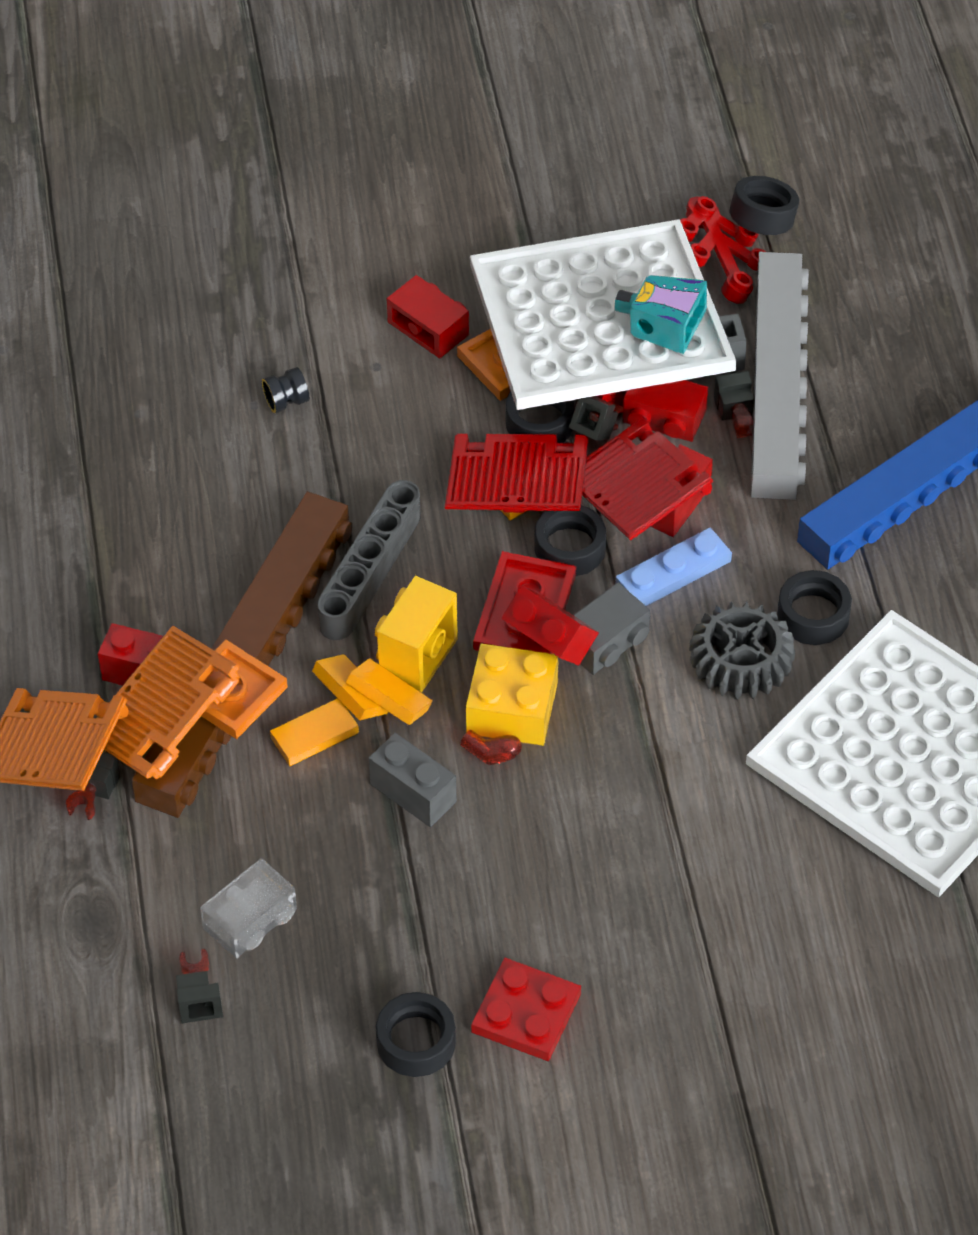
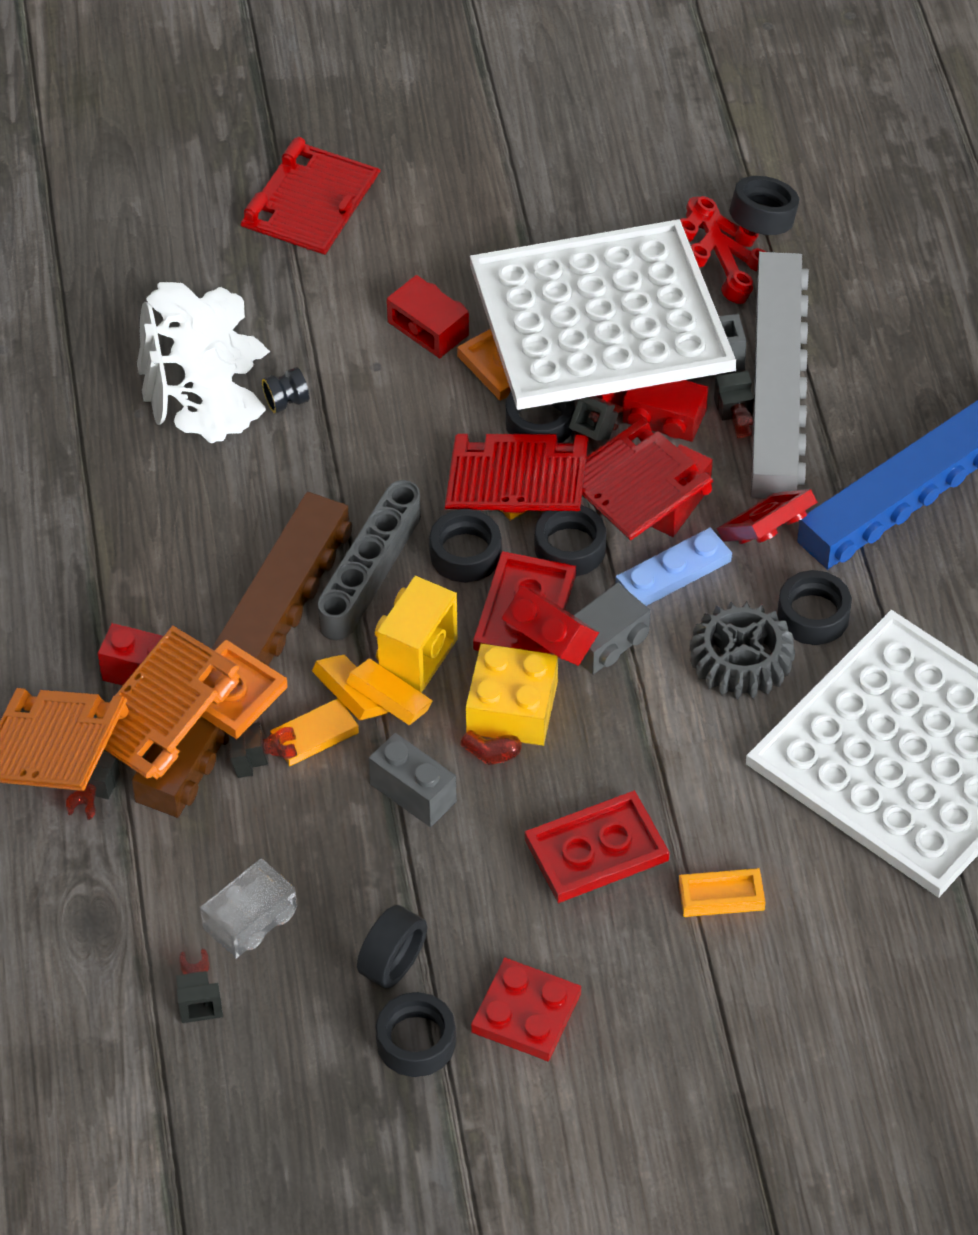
teal torso [614,275,707,354] -> none
none -> white plant [137,282,270,443]
none -> pearl dark grey piece [229,722,298,778]
none -> red window [241,137,381,255]
none -> black tyre [357,905,428,988]
none -> black tyre [429,509,502,583]
none -> red plate [525,790,670,903]
none -> light orange tile [678,868,765,917]
none -> red plate [716,489,817,544]

